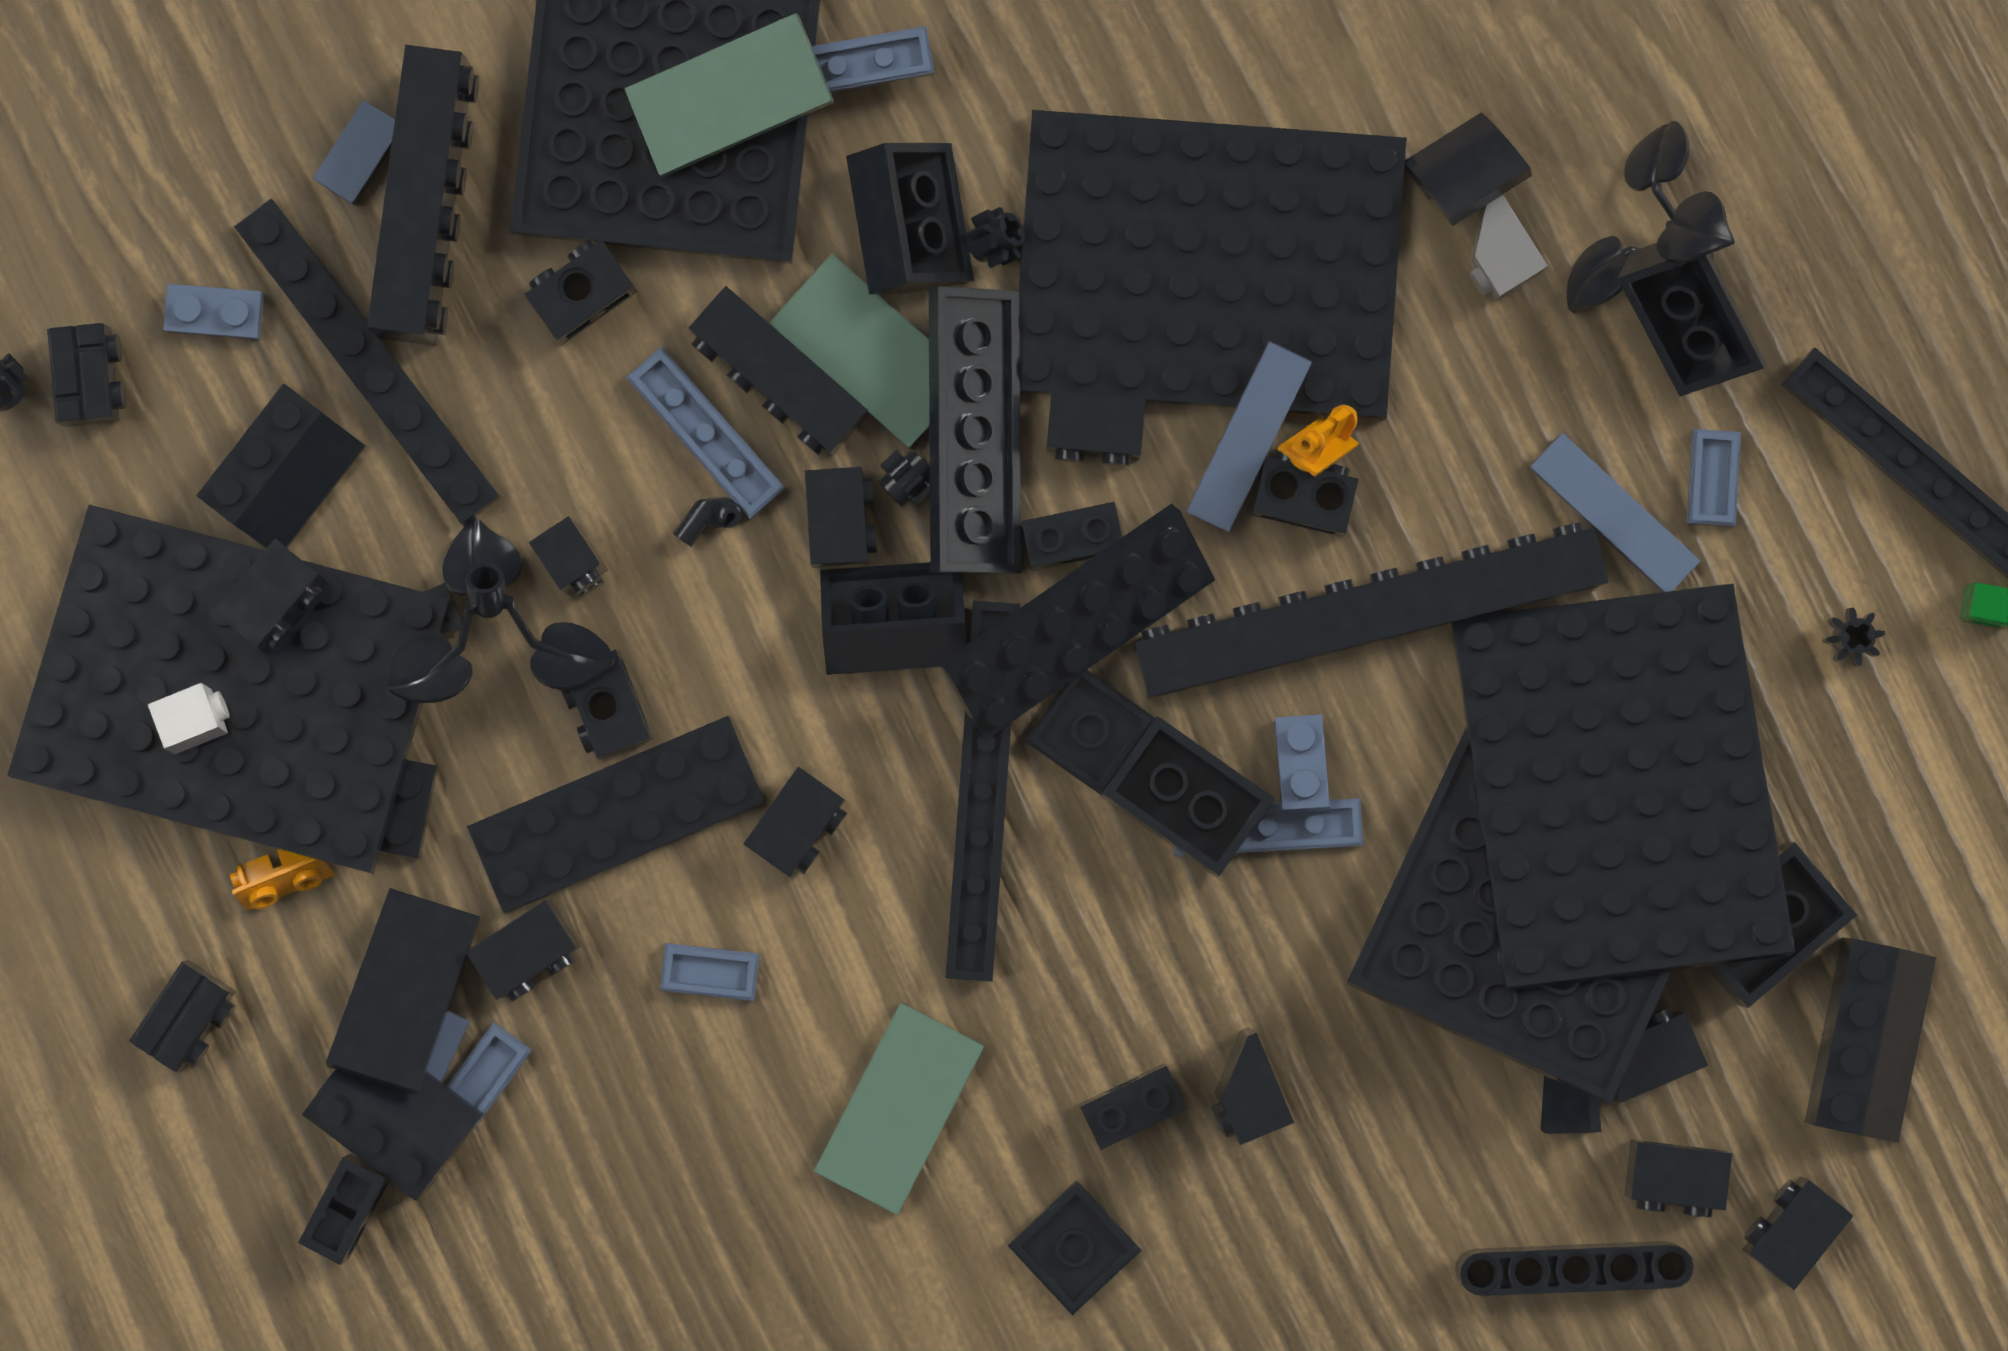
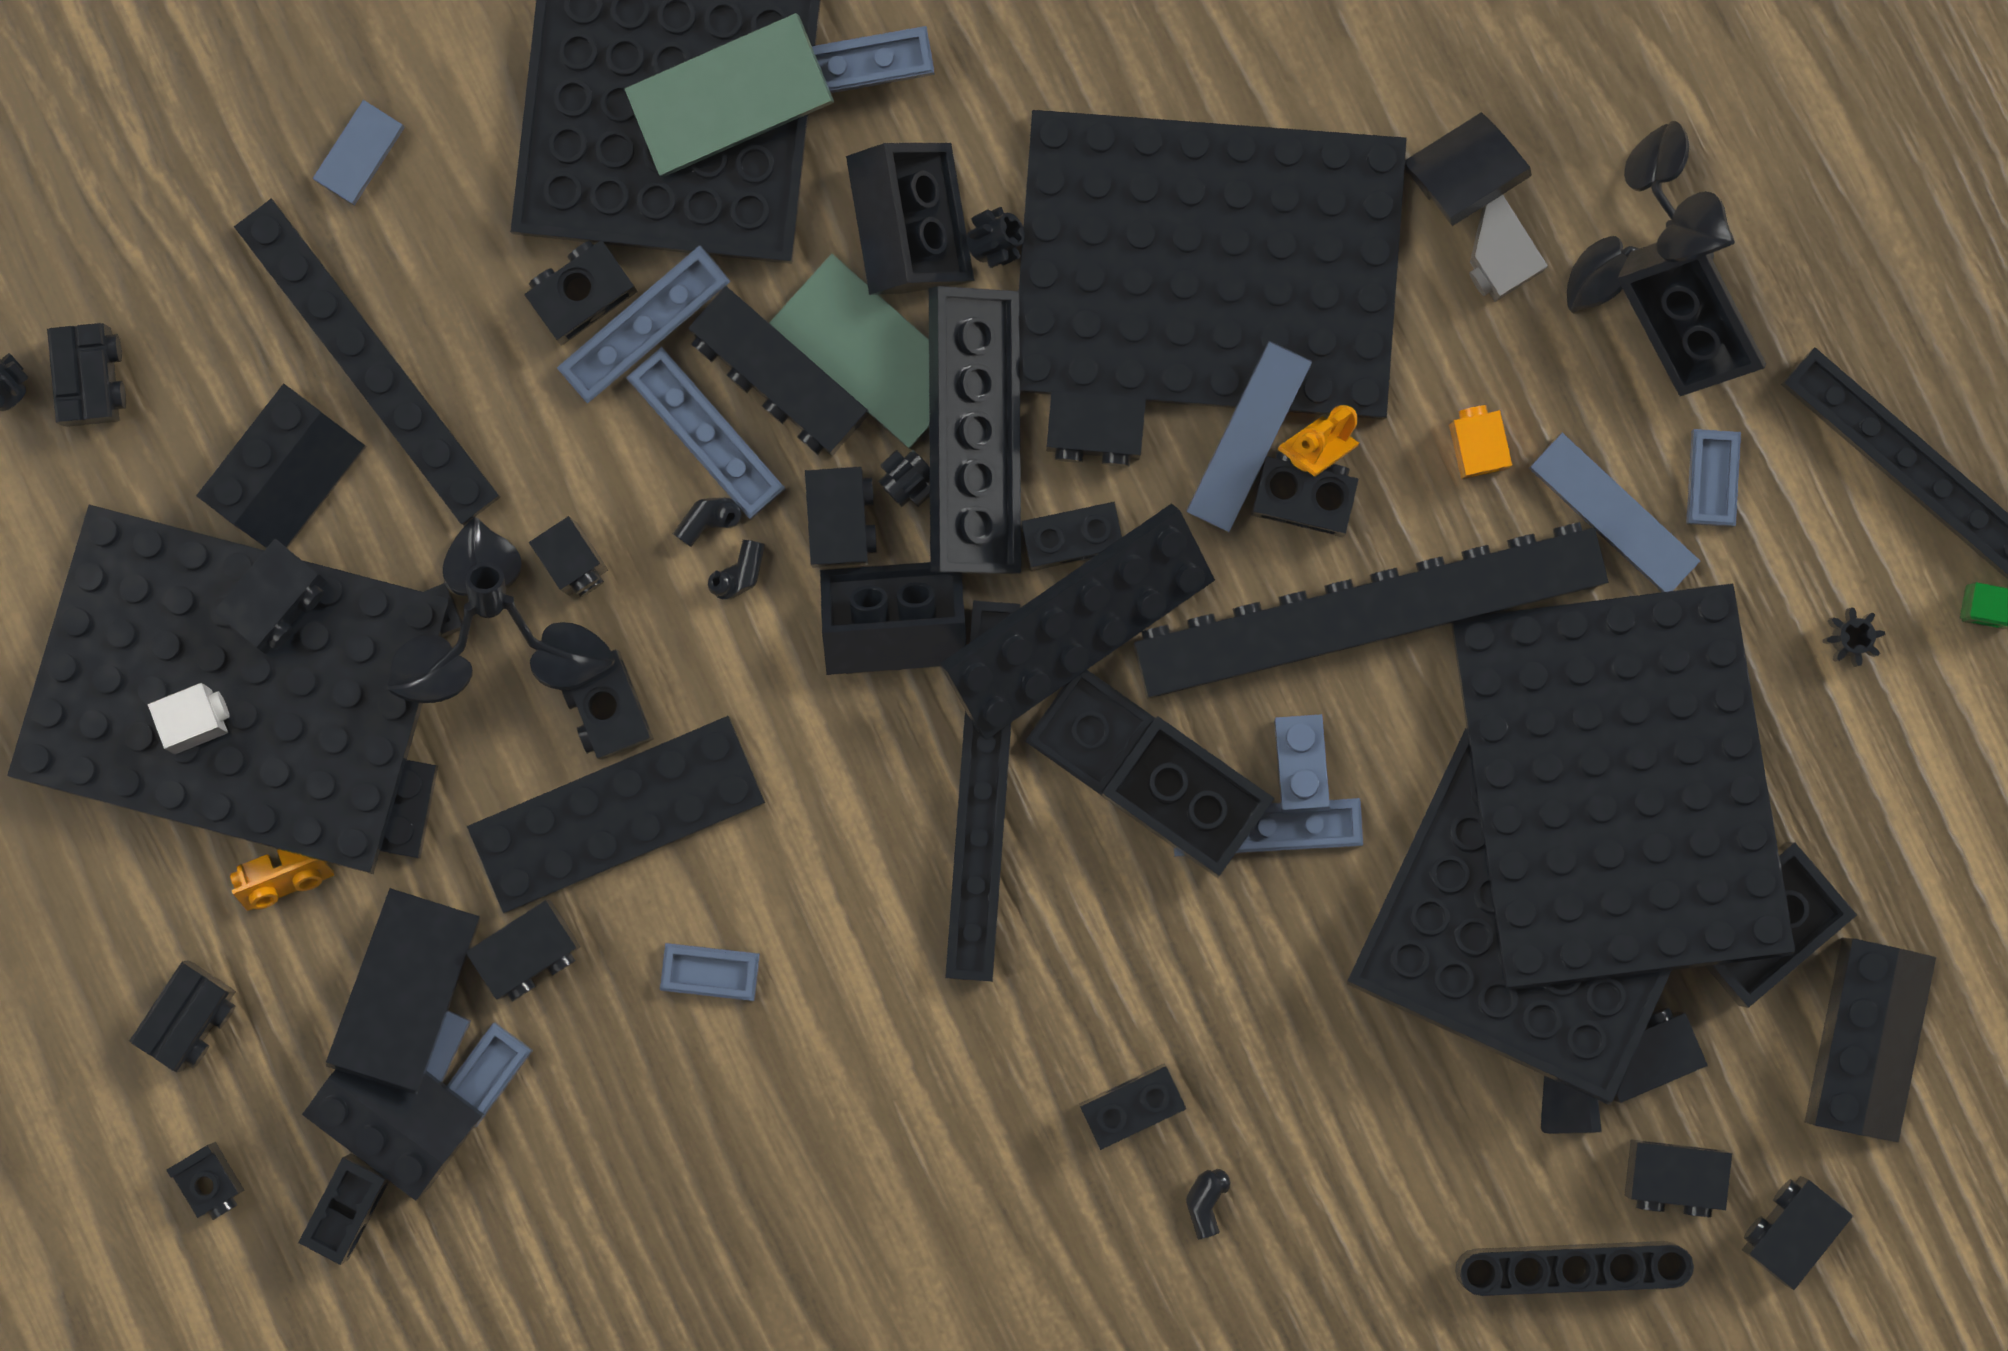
sand blue plate [163,284,264,340] -> none
black brick [367,45,479,346] -> none
black brick [743,767,848,877] -> none
sand green tile [813,1002,985,1215] -> none
black tile [1008,1180,1142,1316] -> none
black slope [1210,1027,1294,1145] -> none
none -> black brick [167,1142,245,1220]
none -> sand blue tile [557,245,731,404]
none -> black arm [707,539,765,600]
none -> black arm [1186,1169,1231,1240]
none -> light orange brick [1449,405,1512,480]

